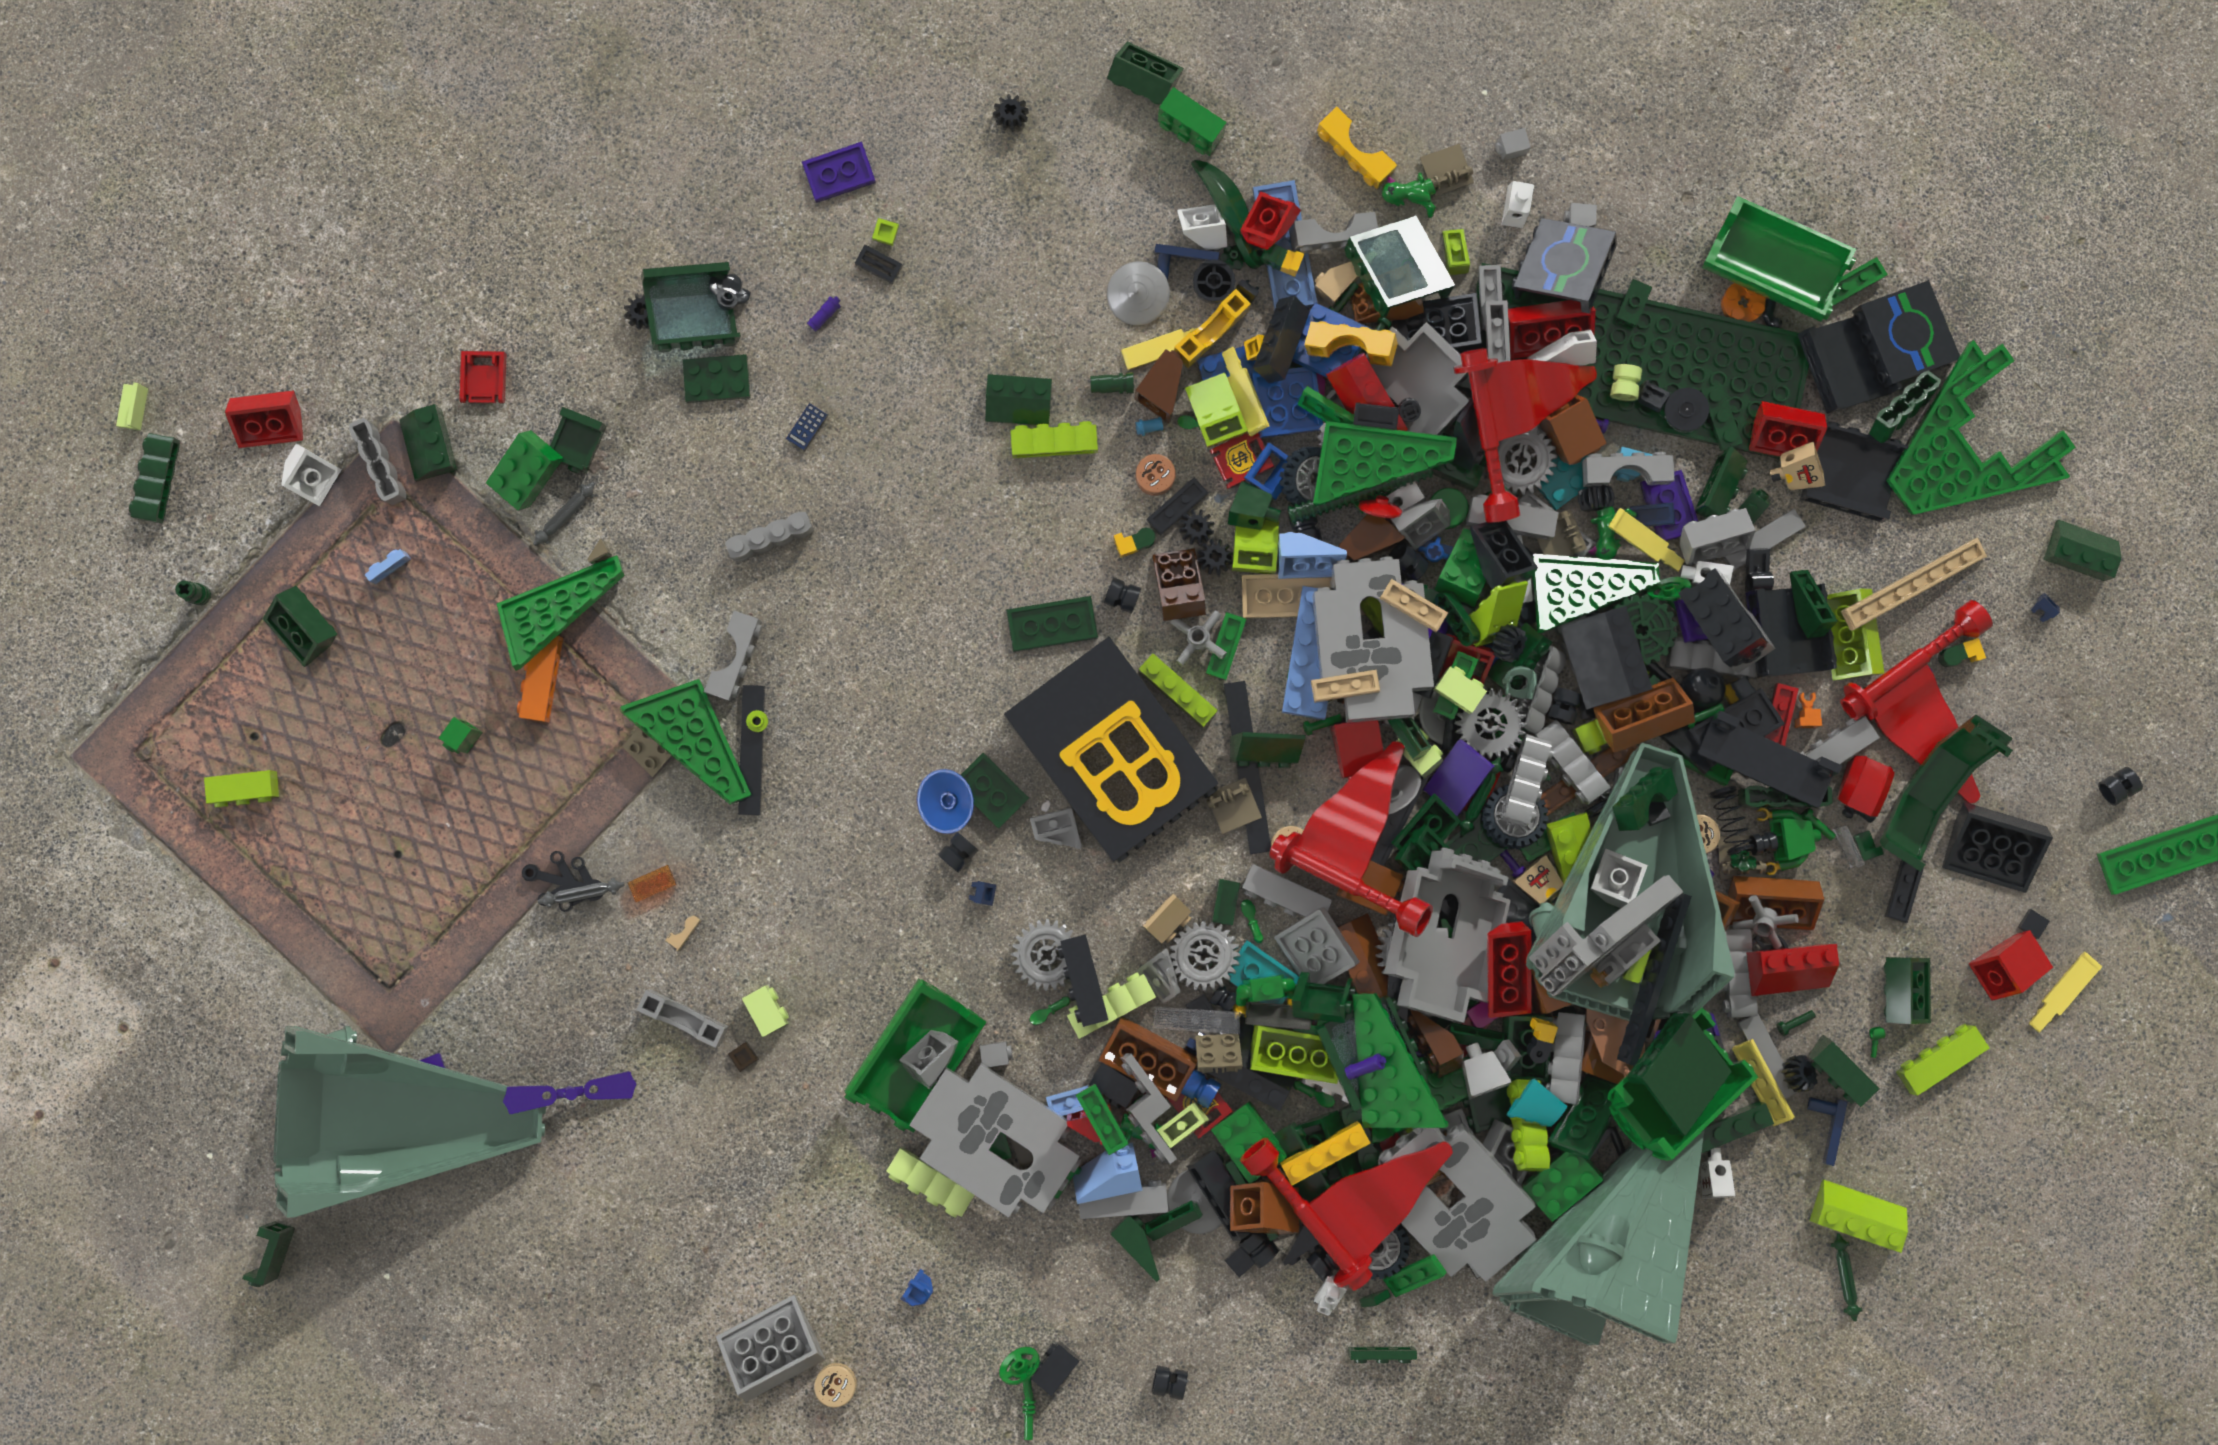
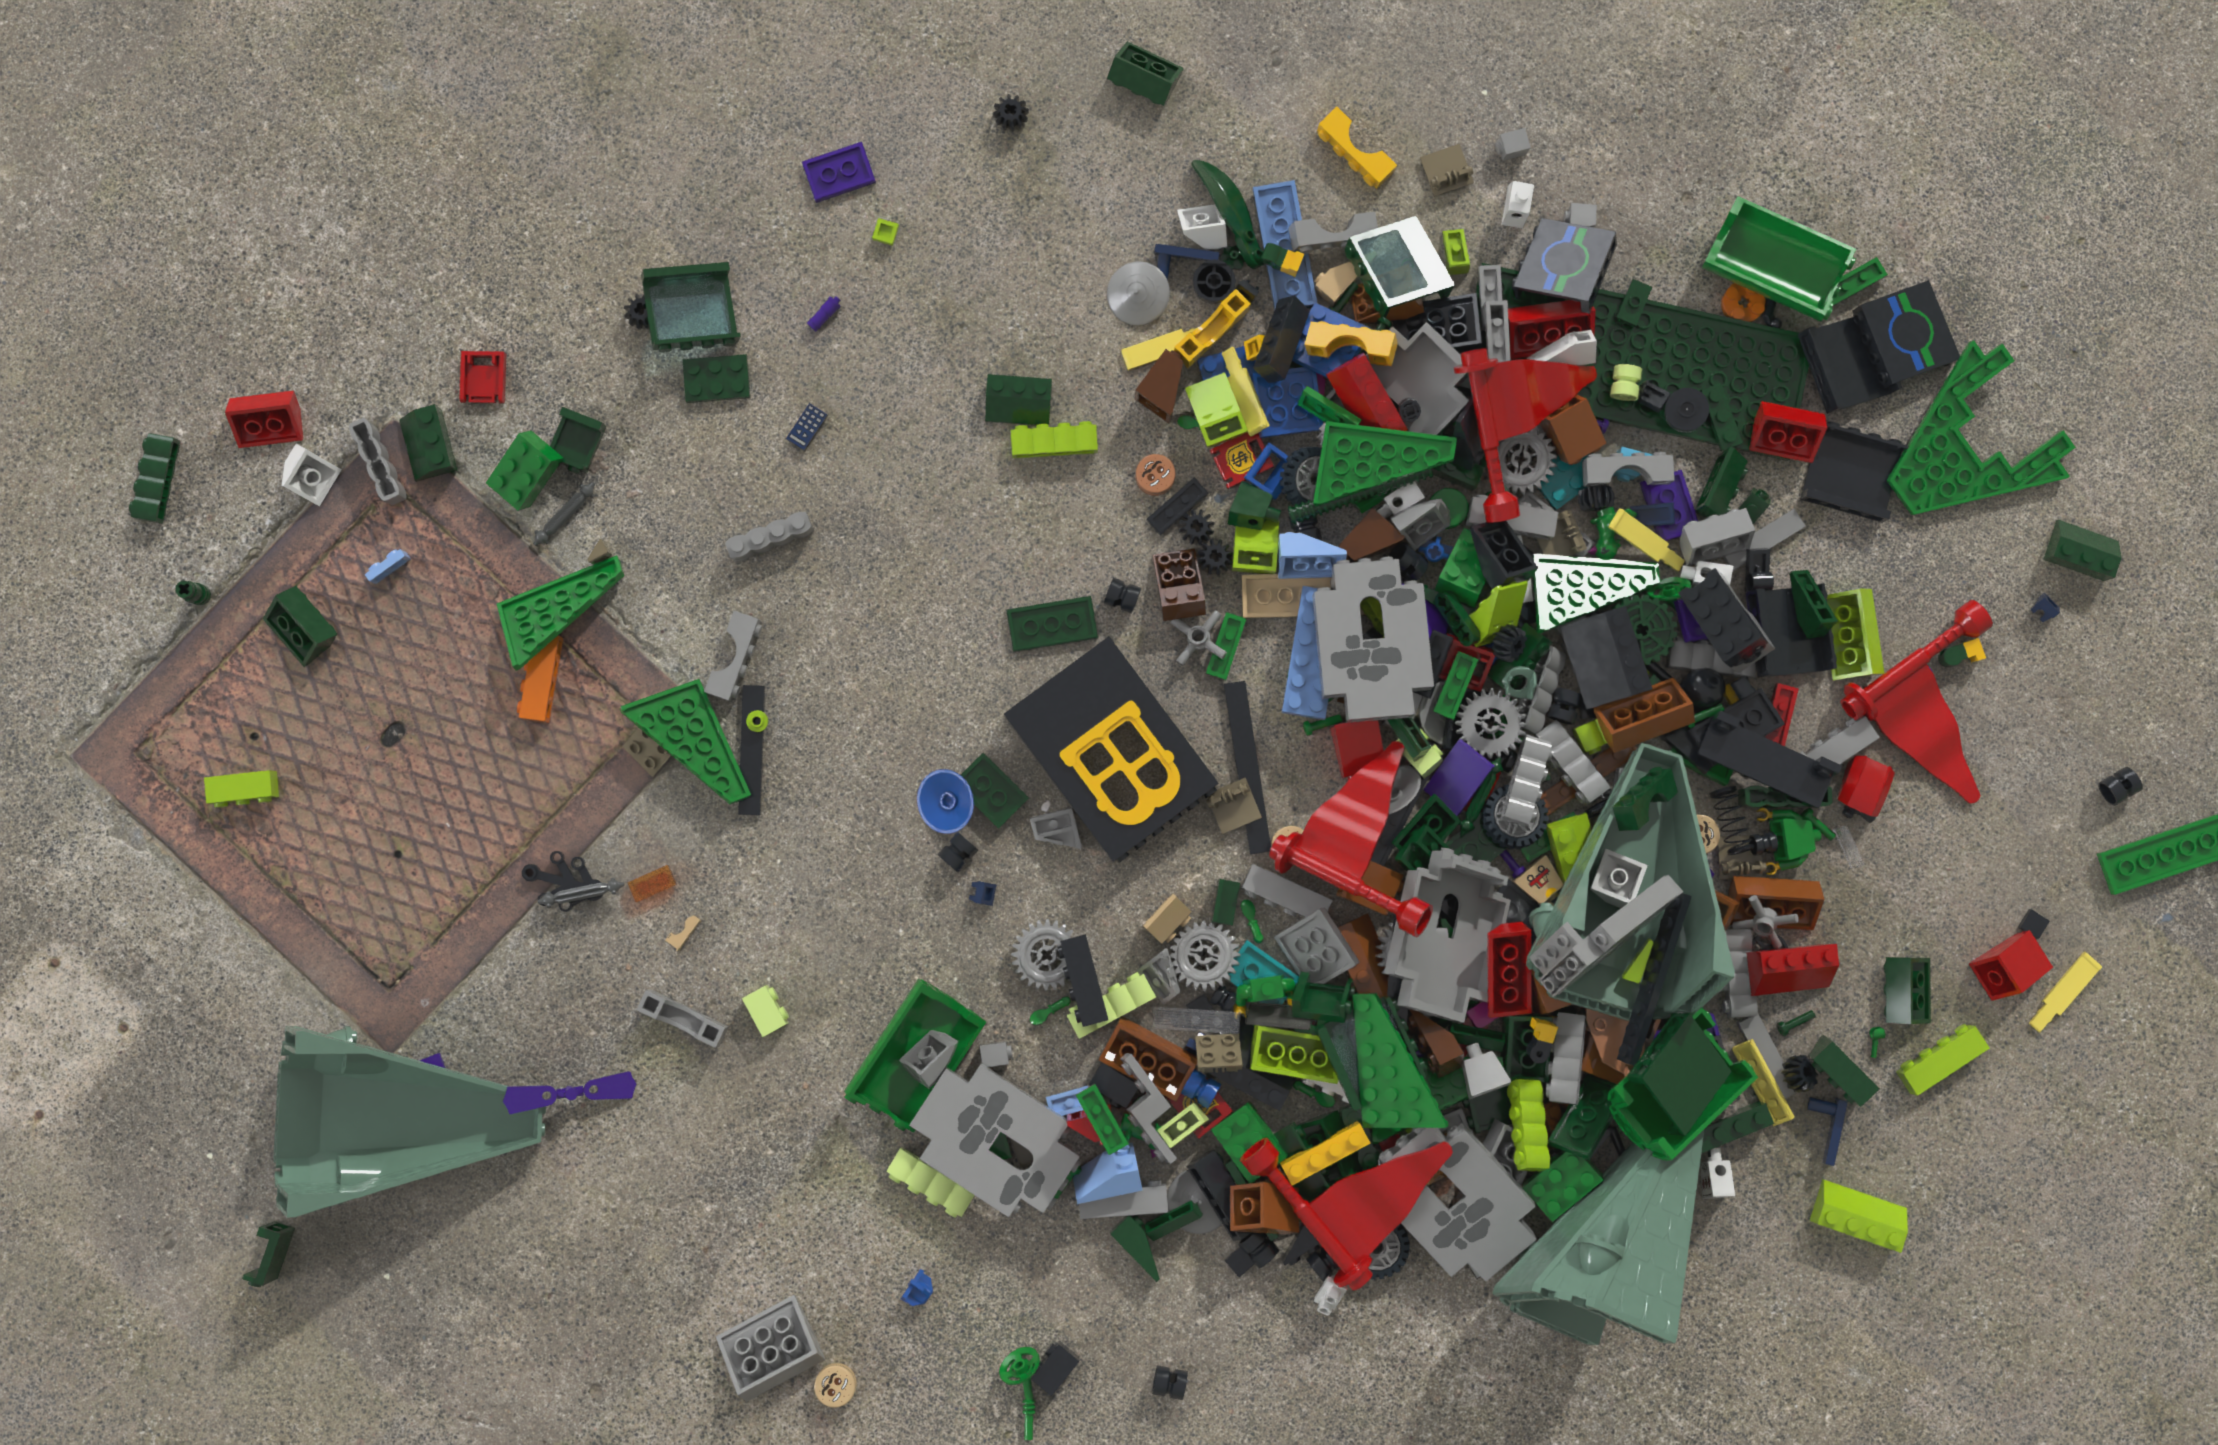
yellowish green panel [116,383,148,430] -> none
green brick [439,717,483,754] -> none
black plate [709,274,751,311] -> none
dark brown tile [728,1041,759,1072] -> none
black tile [855,245,903,284] -> none
dark green axle [1090,372,1134,394] -> none
leg [1113,527,1155,558] -> none
dark azure pin [1135,417,1163,436] -> none
lime brick [1138,653,1218,728] -> none
green brick [1158,87,1227,156] -> none
dark green slope [1230,732,1306,769] -> none
red slope [1241,191,1301,250] -> none
tan tile [1310,670,1380,703] -> none
dark purple piece [1345,1054,1386,1080] -> none
dark green plate [1348,1347,1417,1364] -> none
black tile [1353,403,1399,430] -> none
red dish [1359,495,1402,518] -> none
dark green tile [1359,1289,1391,1307] -> none
tan tile [1380,579,1448,632] -> none
green animal [1382,173,1436,218] -> none
green plate [1383,1254,1447,1298] -> none
yellowish green brick [1433,666,1487,714] -> none
light grey plate [1494,1039,1522,1071] -> none
teal slope [1506,1079,1568,1127] -> none
light grey plate [1590,924,1661,988] -> none
black tile [1648,802,1671,826] -> none
dark green plant [1730,851,1757,872] -> none
tan torso [1770,442,1825,490] -> none
orange piece [1794,692,1822,728] -> none
dark green wheel [1831,1233,1863,1322] -> none
tan tile [1841,538,1987,631] -> none
dark green panel [1848,831,1884,862] -> none
dark green brick [1869,371,1941,443] -> none
dark green panel [1880,715,2013,872] -> none
black tile [1884,859,1926,923] -> none
black slope [1942,802,2053,893] -> none

